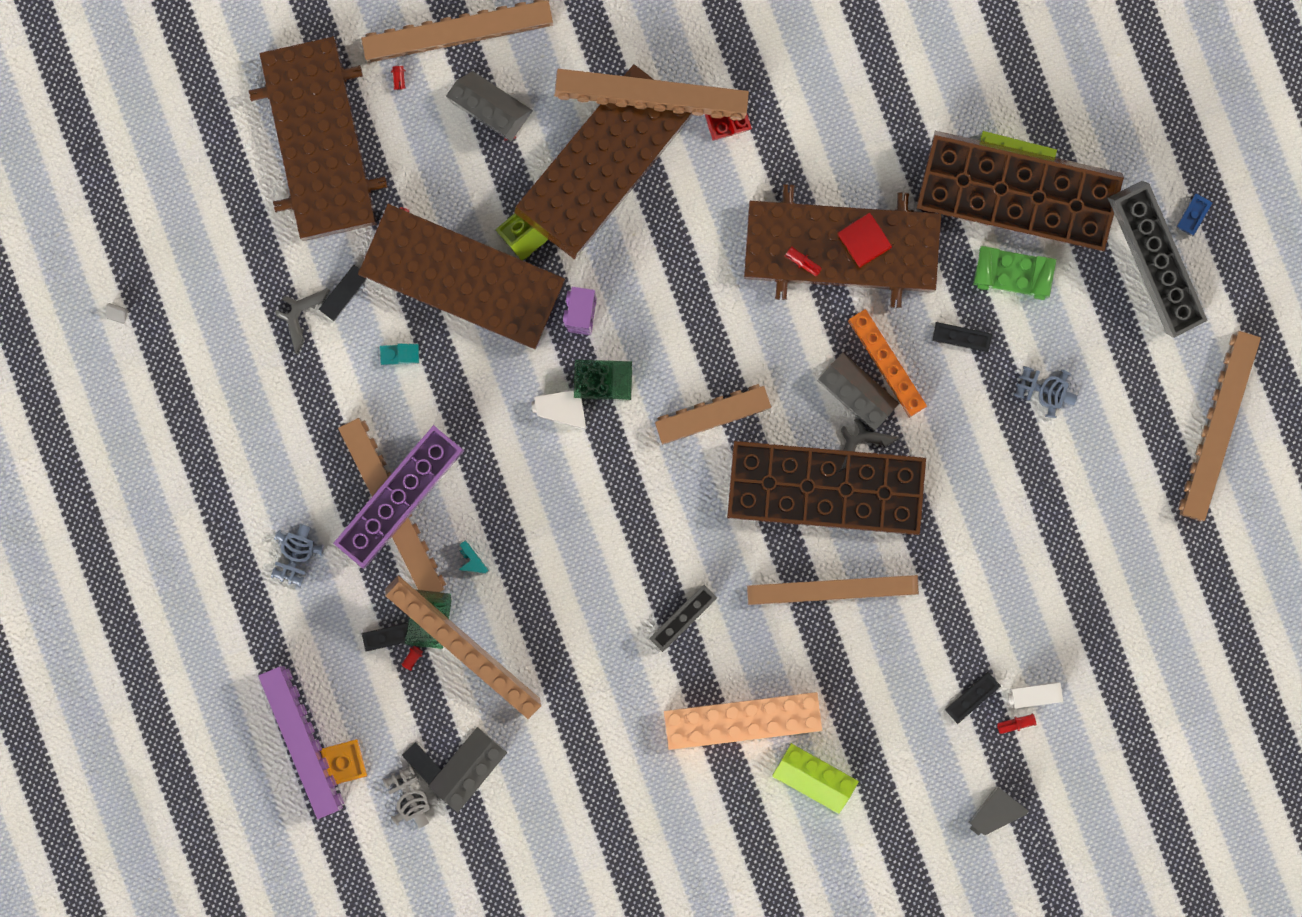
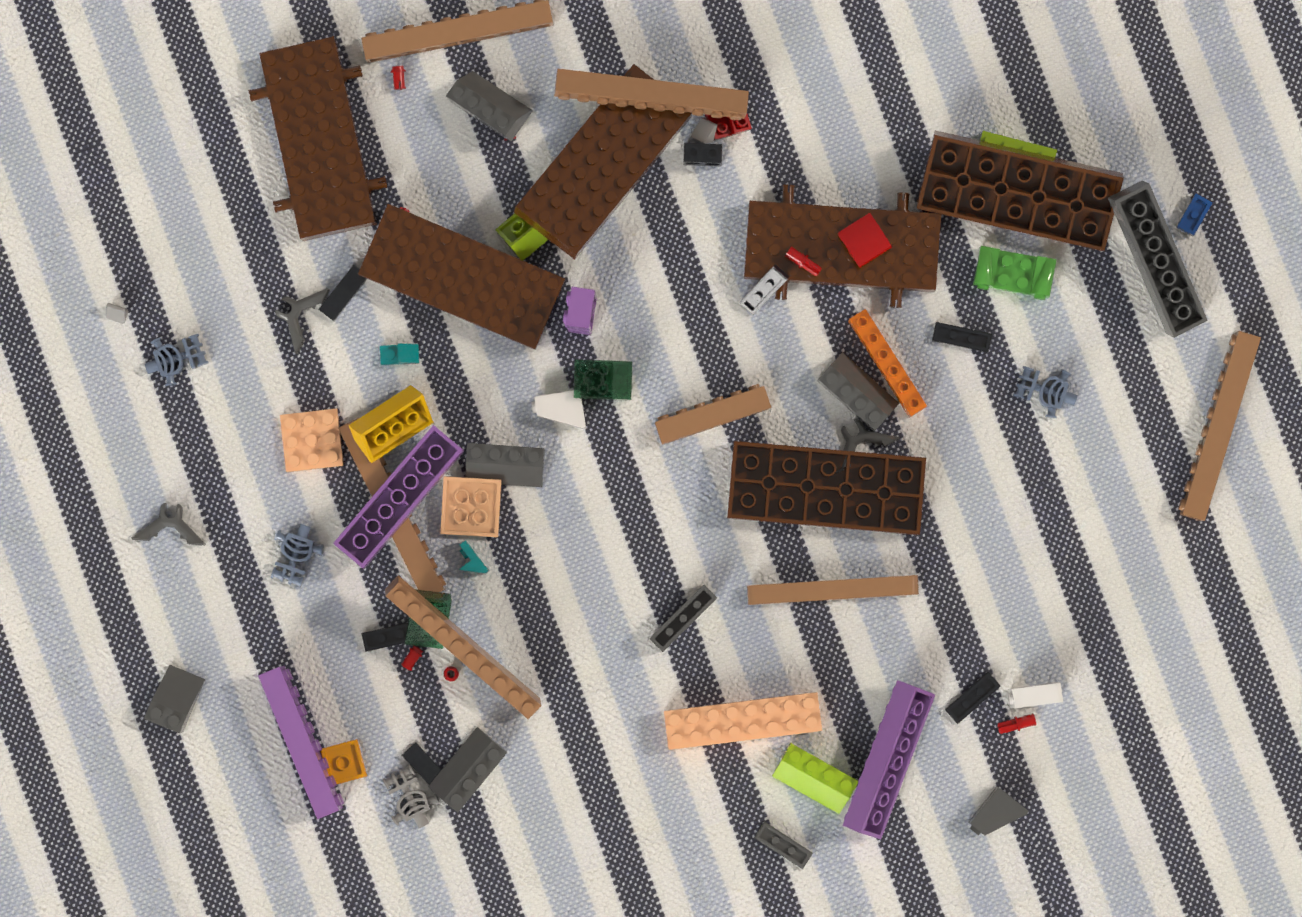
none -> dark grey piece [131,503,206,546]
none -> dark grey slope [144,665,205,733]
none -> sand blue piece [145,334,209,386]
none -> light nougat plate [280,408,344,472]
none -> yellow slope [349,385,434,463]
none -> light nougat plate [440,476,502,537]
none -> red pin [444,666,459,682]
none -> dark grey slope [466,443,545,488]
none -> black brick [683,143,722,166]
none -> light grey slope [691,118,717,143]
none -> tile [739,264,789,315]
none -> dark grey tile [754,821,813,869]
none -> medium lavender brick [842,680,935,839]

